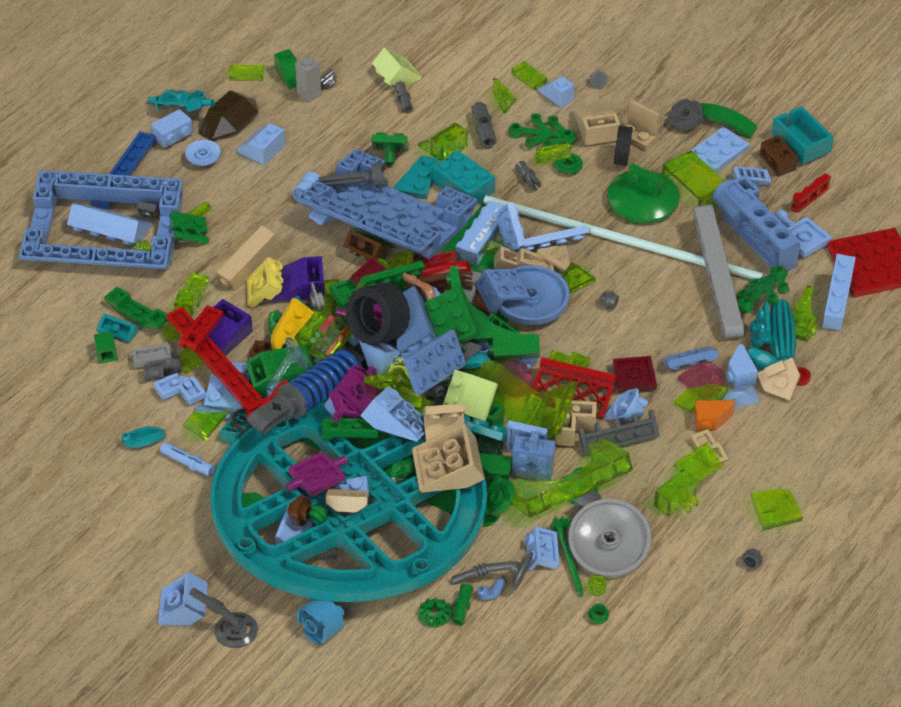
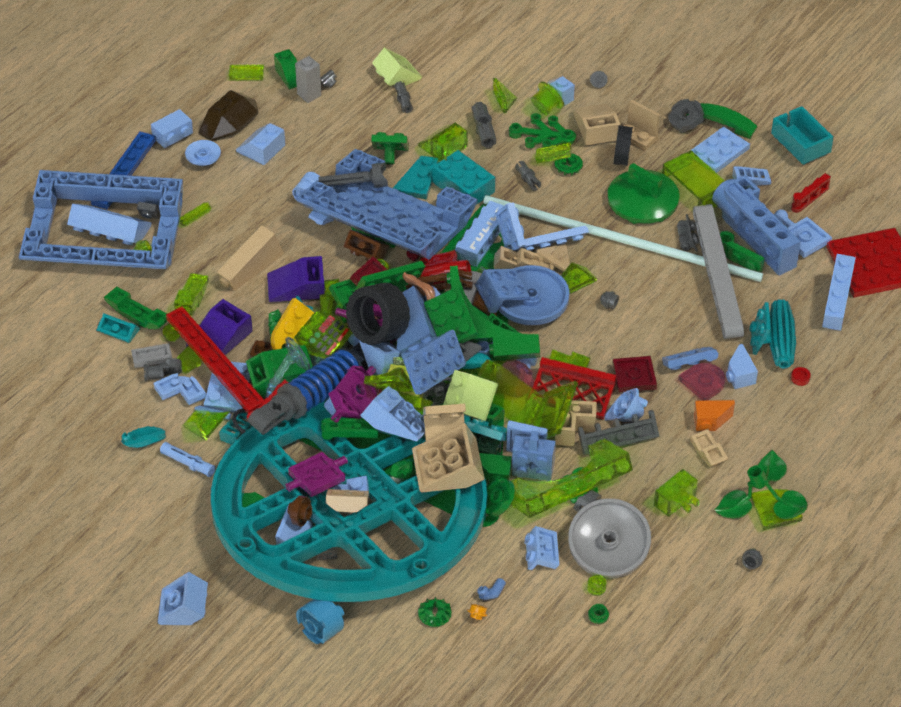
green brick [94,331,118,364] -> none
teal plate [147,89,215,112] -> none
green plate [169,211,209,245] -> none
red plate [179,305,224,353] -> none
dark grey dish [189,588,258,648] -> none
light yellow plate [247,257,283,308] -> none
green plate [308,505,328,524] -> none
light grey plate [310,282,325,318] -> none
clear neon green slope [386,250,415,270] -> none
green pin [451,583,473,626] -> none
dark grey dish [452,552,533,591] -> none
clear neon green slope [482,240,504,254] -> none
clear neon green plate [512,61,547,90] -> none
green piece [550,516,583,597] -> none
clear neon green tile [674,384,729,413] -> none
clear neon green plate [674,442,724,488] -> none
light blue slope [716,386,760,408] -> none
green plant [737,265,790,313] -> none
teal arm [747,347,779,371] -> none
tan plate [757,358,801,401] -> none
reddish brown brick [760,136,798,177] -> none
clear neon green slope [794,285,818,342] -> none
none -> light orange plate [467,604,488,620]
none -> clear neon green piece [531,81,565,116]
none -> dark grey hinge [677,214,699,252]
none -> green plant [714,450,808,519]
none -> green plate [720,231,765,273]

